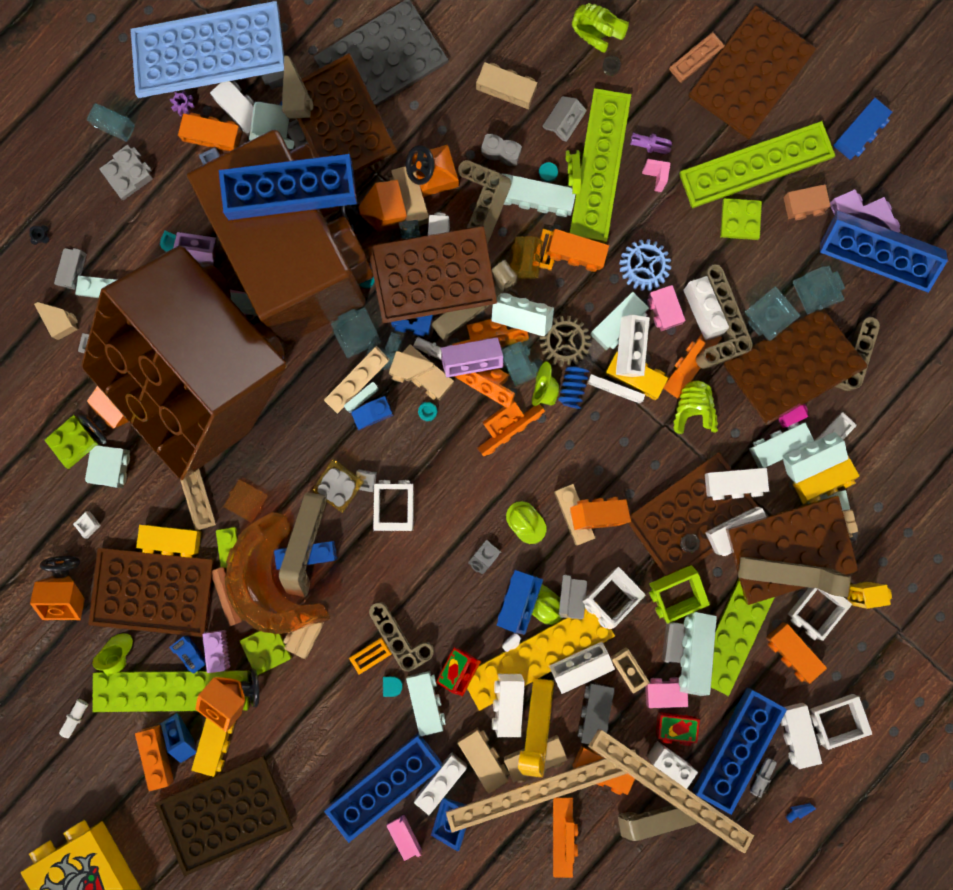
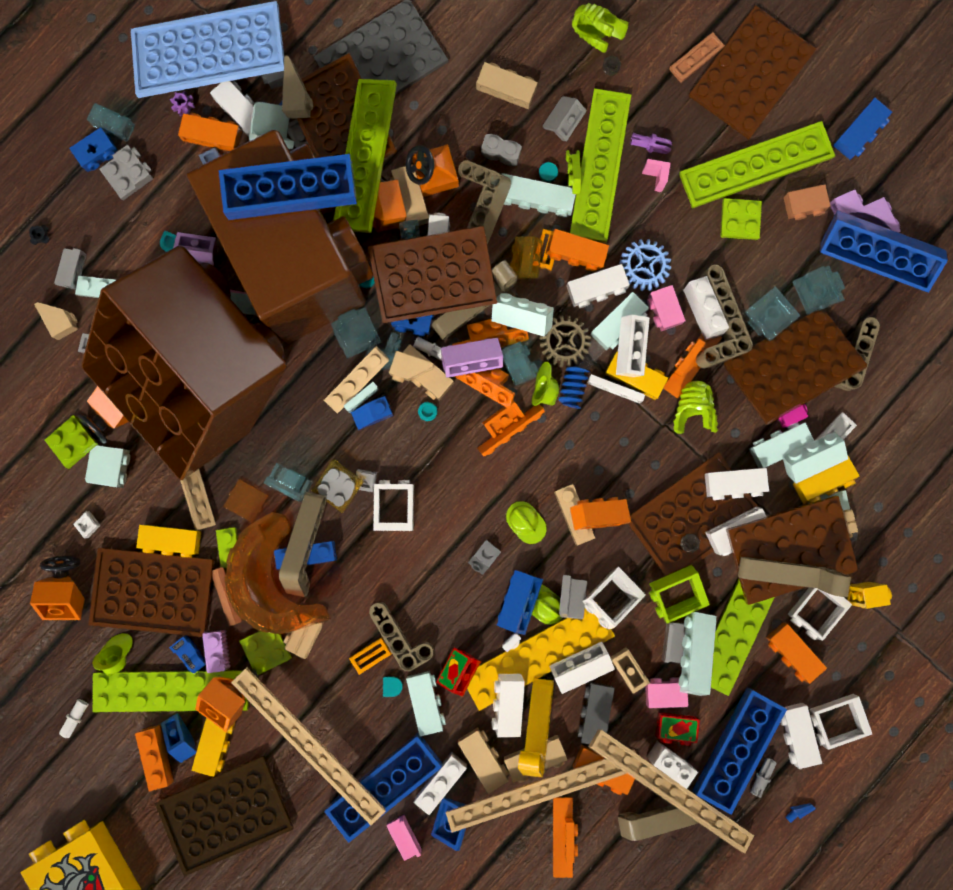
none -> blue brick [69,127,118,172]
none -> tan plate [231,668,386,825]
none -> clear light blue panel [264,463,313,502]
none -> lime plate [334,79,397,233]
none -> white brick [567,264,629,308]

